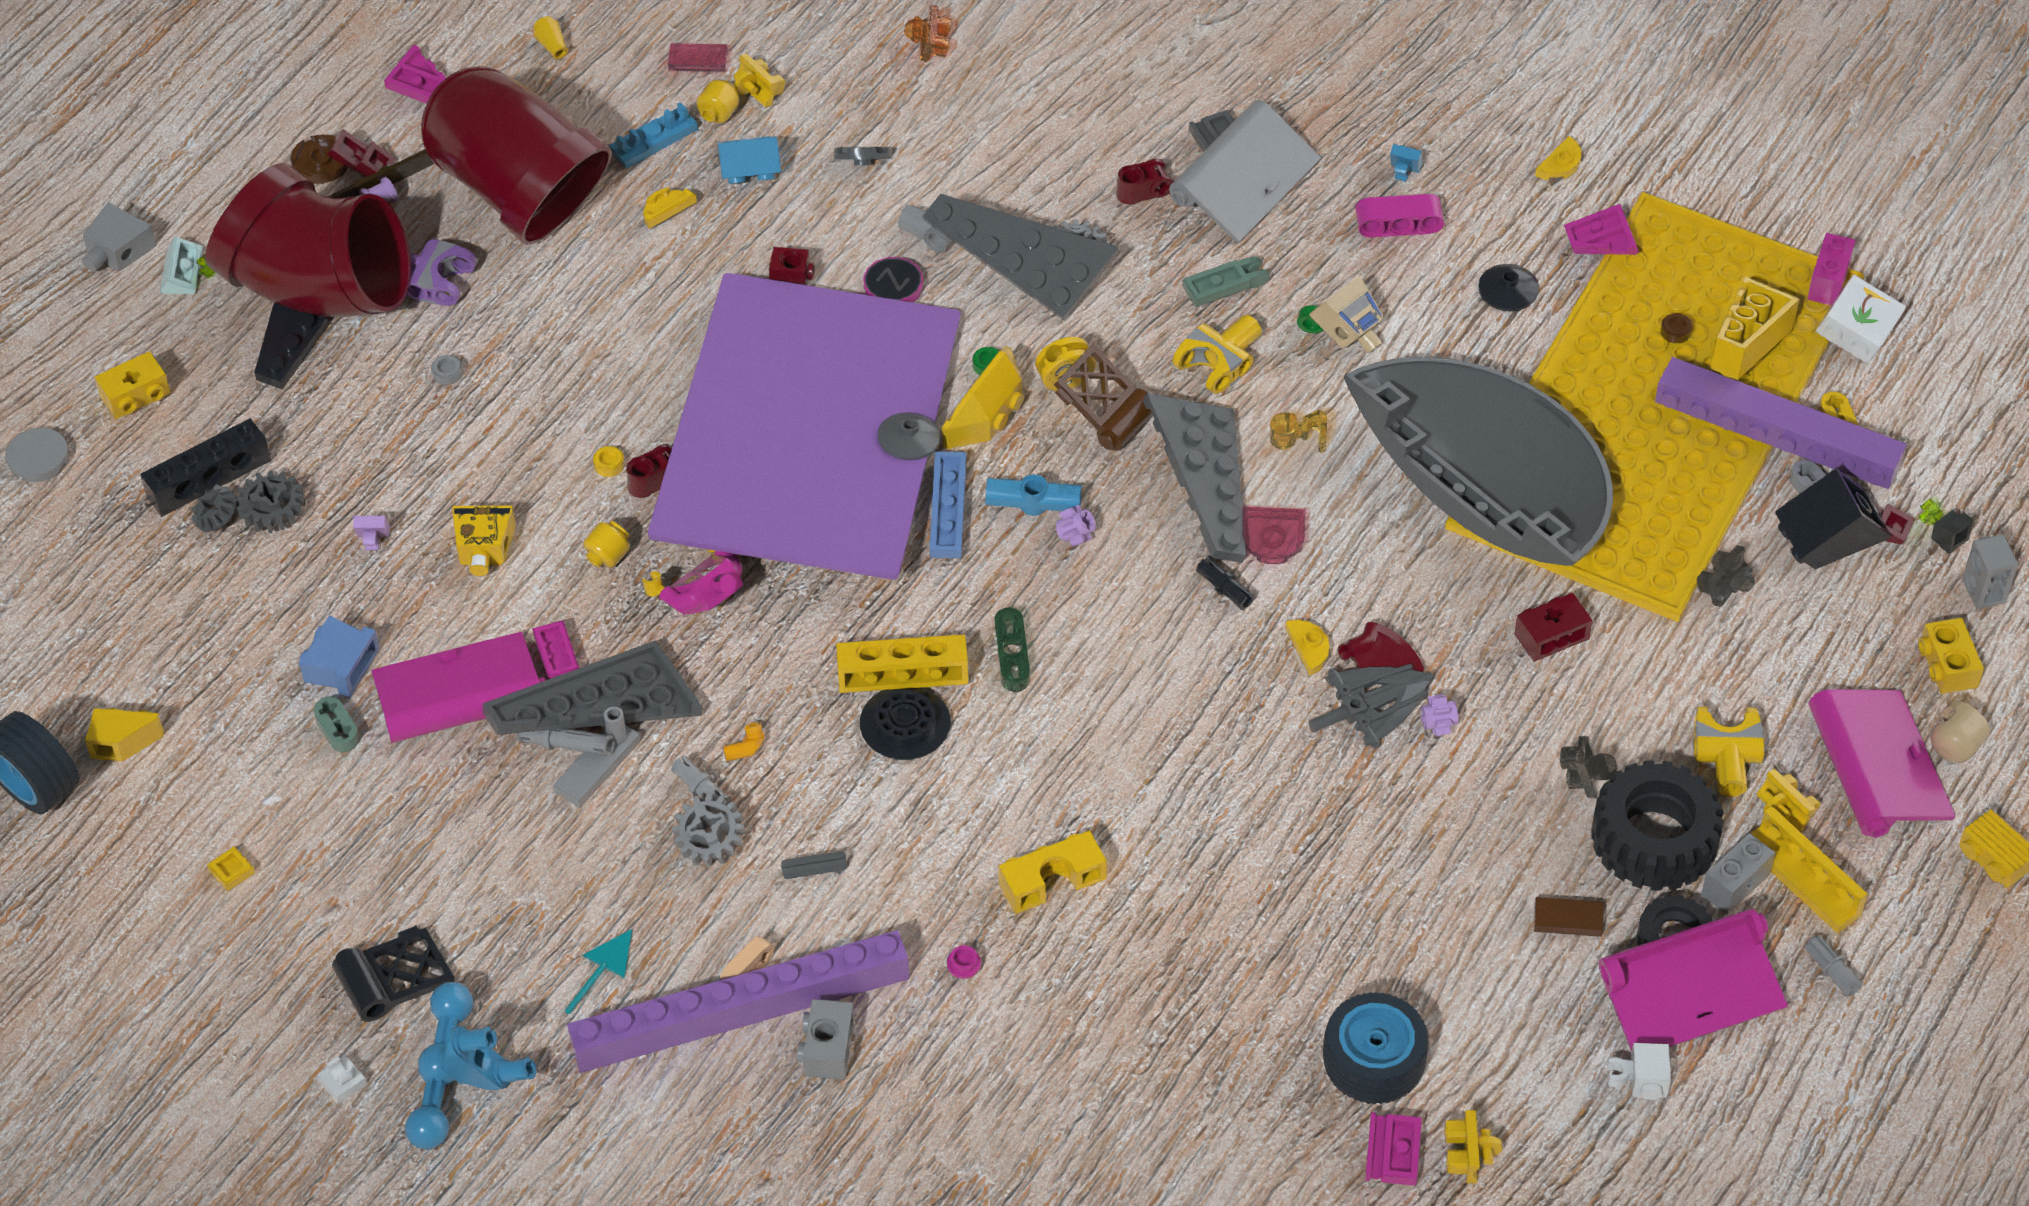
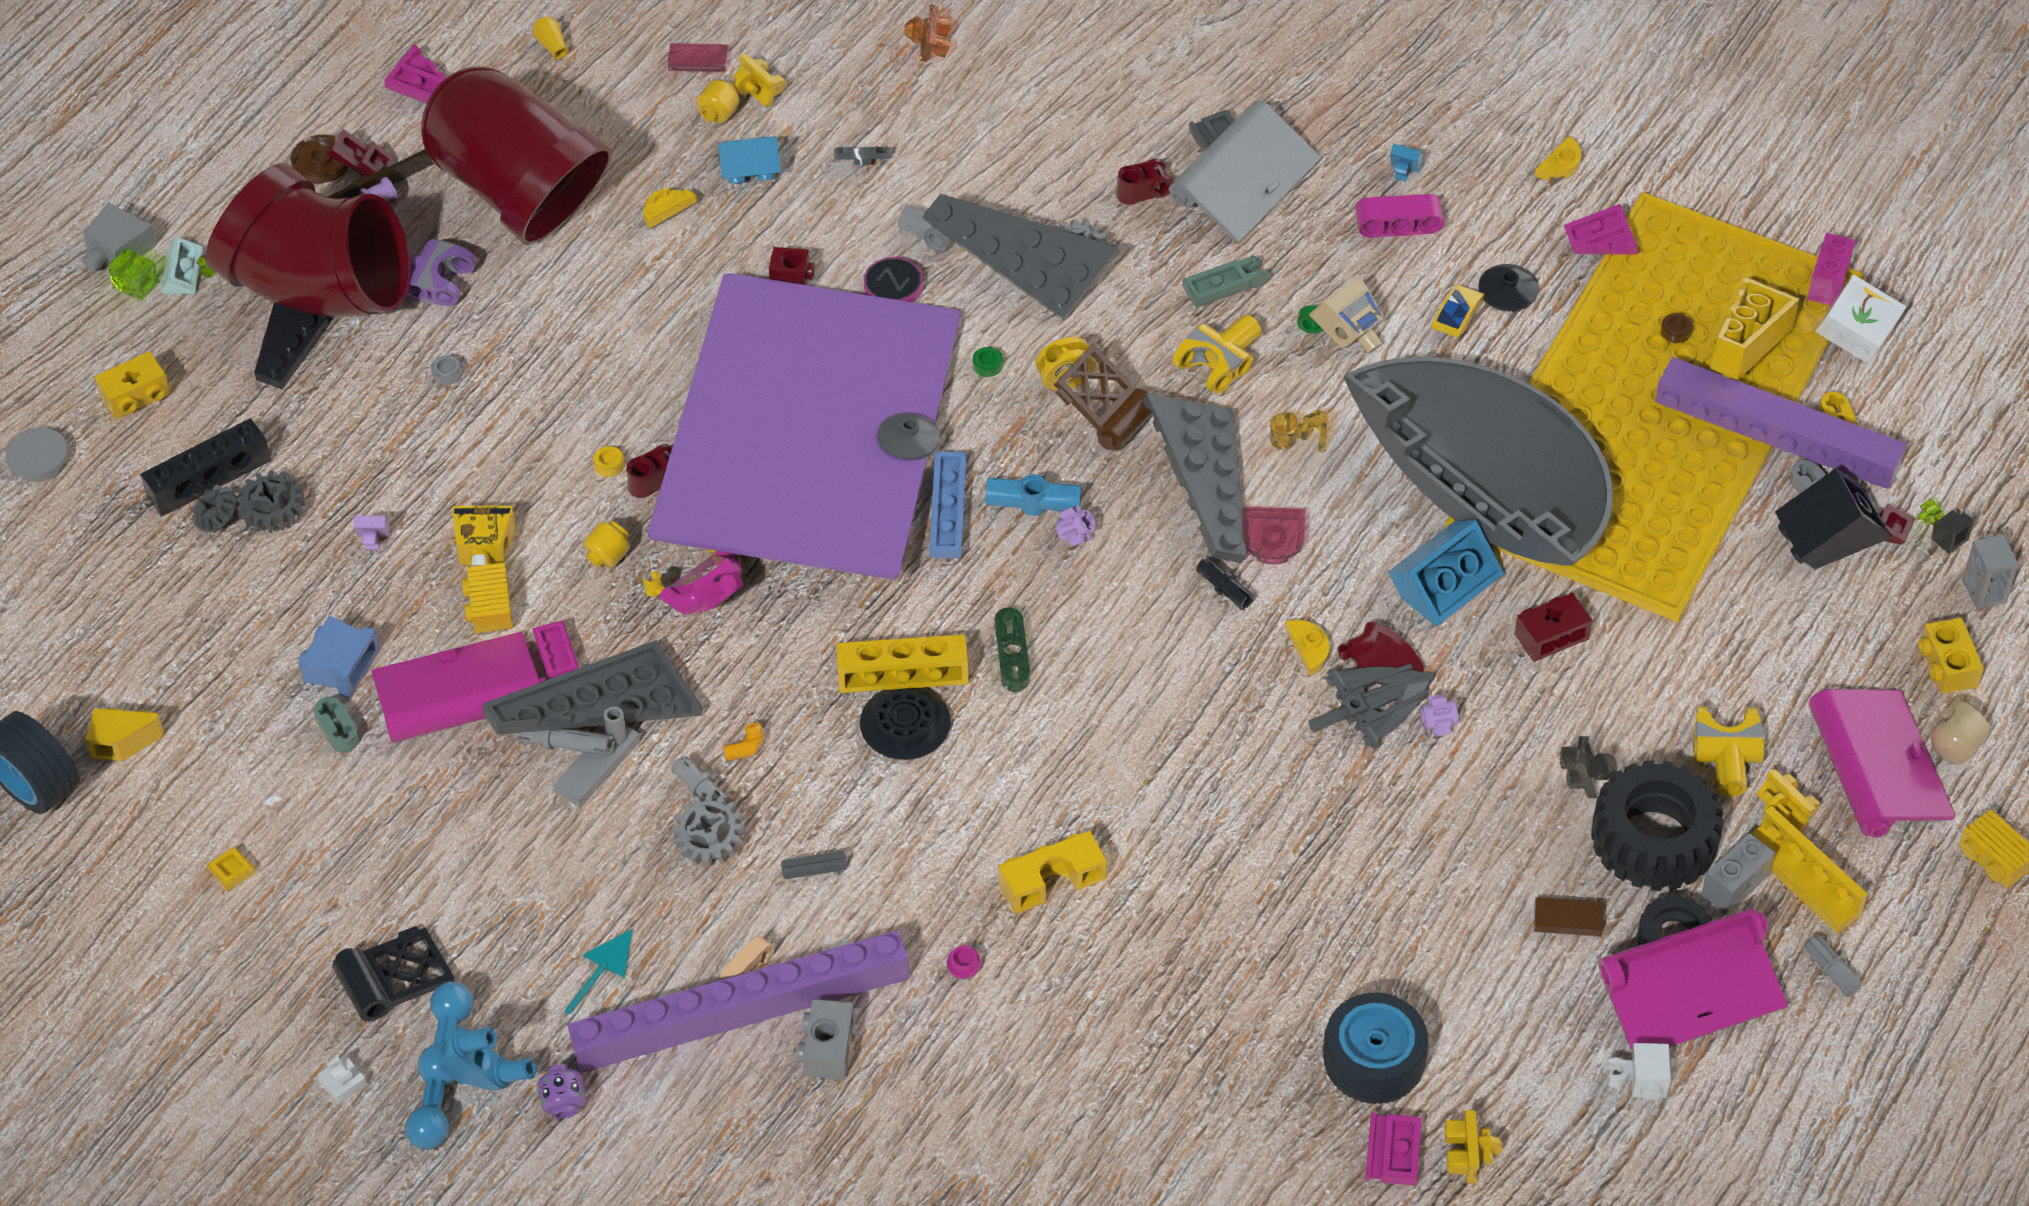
dark azure plate [609,102,698,169] -> none
yellow wedge [942,346,1024,449] -> none
clear smoke hips [1697,545,1755,607] -> none
none -> clear neon green brick [107,248,160,301]
none -> yellow brick [462,562,513,634]
none -> medium lavender head [538,1064,586,1119]
none -> dark azure slope [1388,520,1504,625]
none -> slope [1431,284,1484,338]

